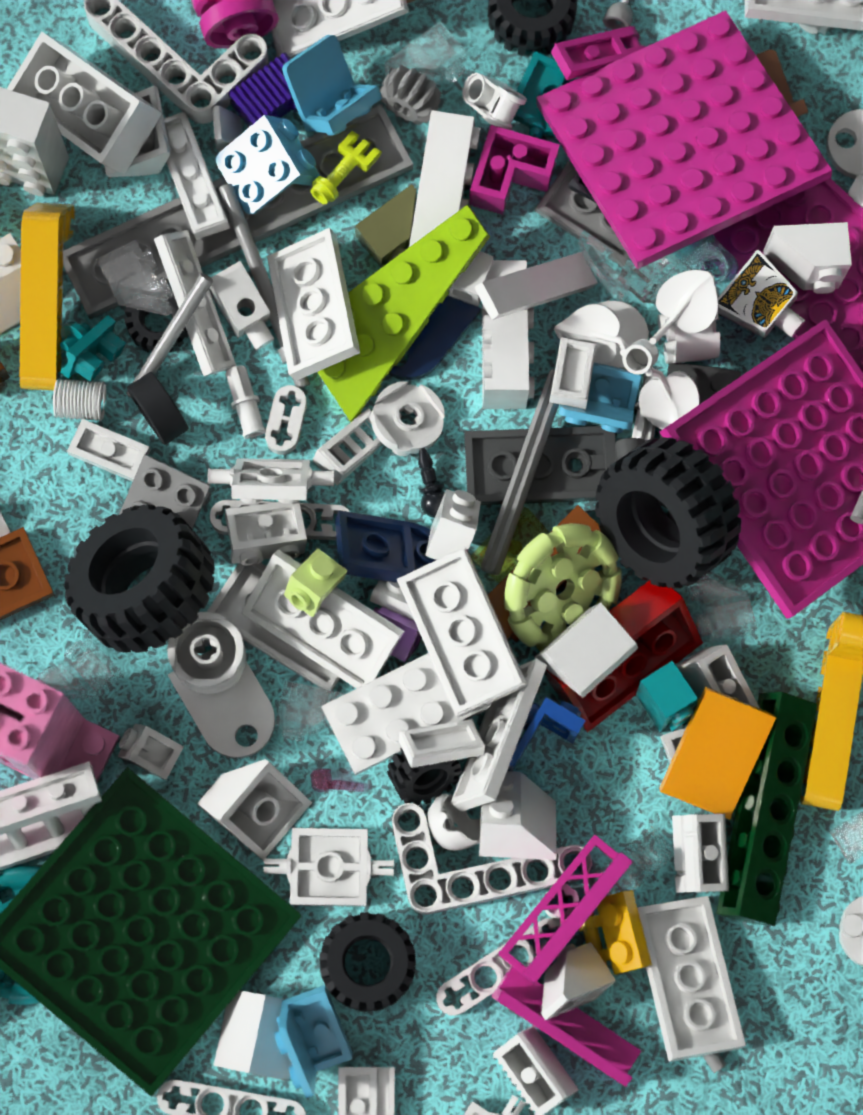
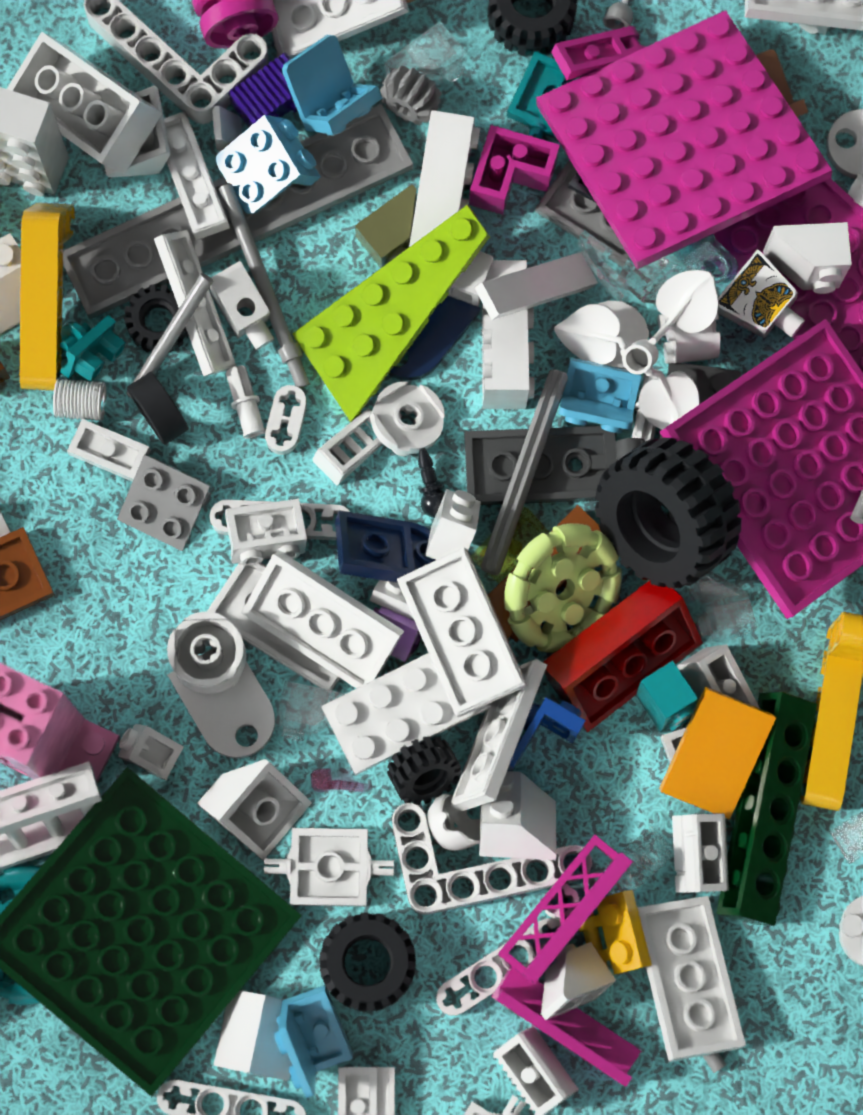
clear slope [36,637,123,700] -> none
black tyre [64,505,215,653] -> none
clear slope [96,239,173,316] -> none
white plate [208,458,335,504] -> none
white plate [267,228,360,381] -> none
yellowish green bracket [284,548,348,617] -> none
neon yellow hinge [310,131,382,205] -> none
white tile [399,719,485,768] -> none
white piece [462,73,527,130] -> none
white slope [534,603,638,697] -> none
white tile [549,337,597,409] -> none

